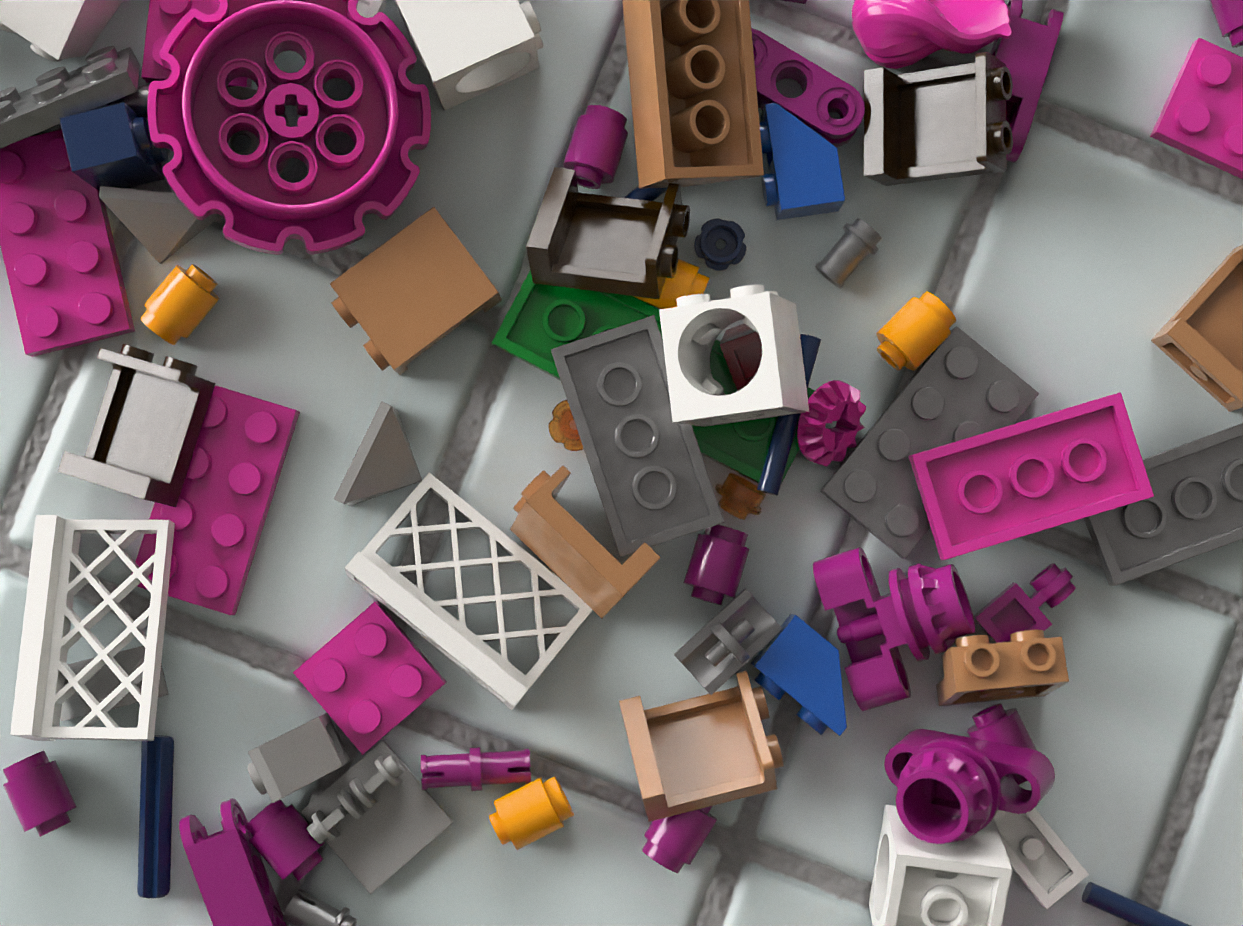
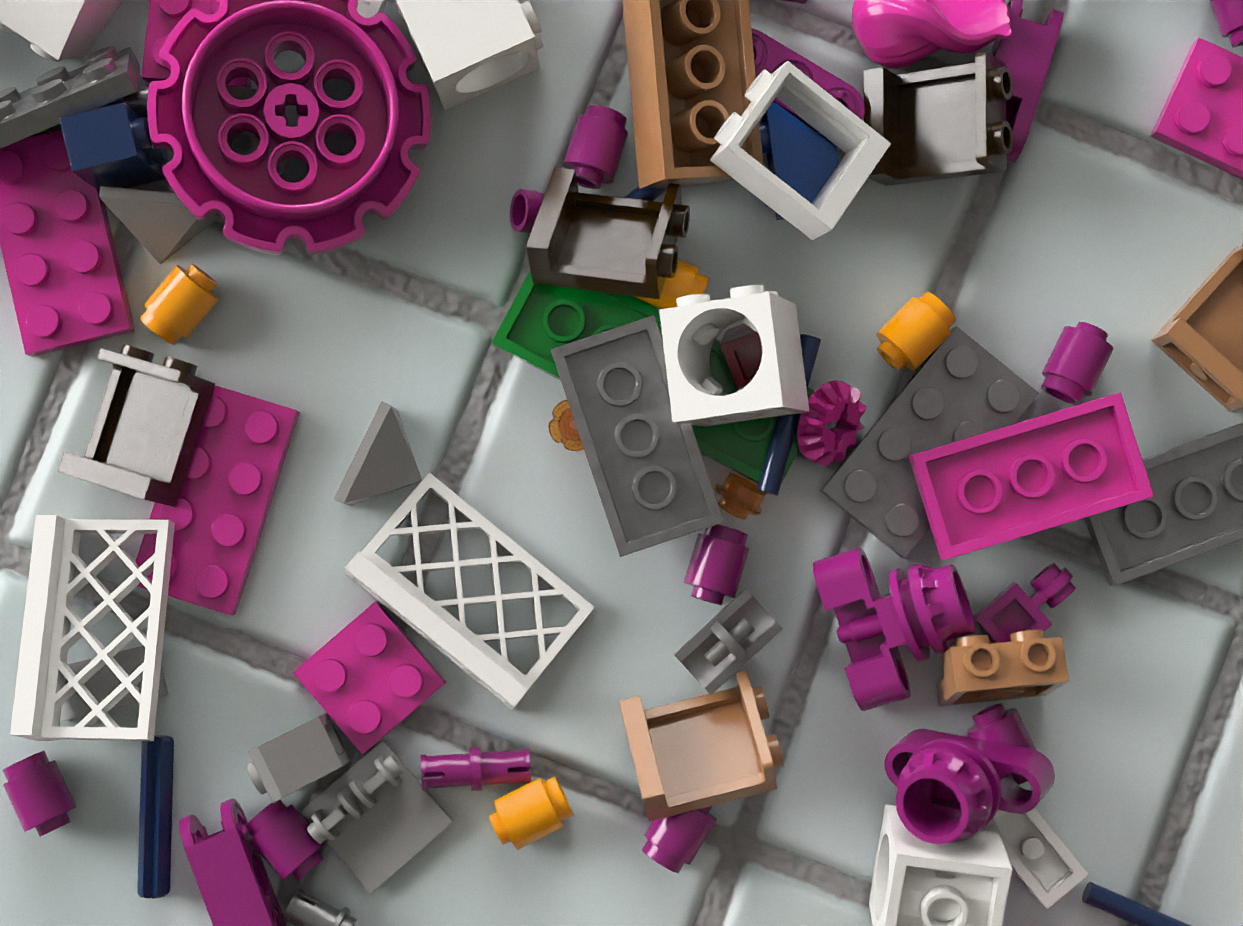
medium nougat panel [330,207,502,375] -> none
medium nougat panel [510,465,661,619] -> none
dark blue plate [694,218,747,271] -> none
blue slope [750,614,847,736] -> none
flat silver pin [815,218,882,289] -> none
none -> magenta hinge [510,189,545,233]
none -> white window [710,61,891,240]
none -> magenta brick [1041,322,1114,405]

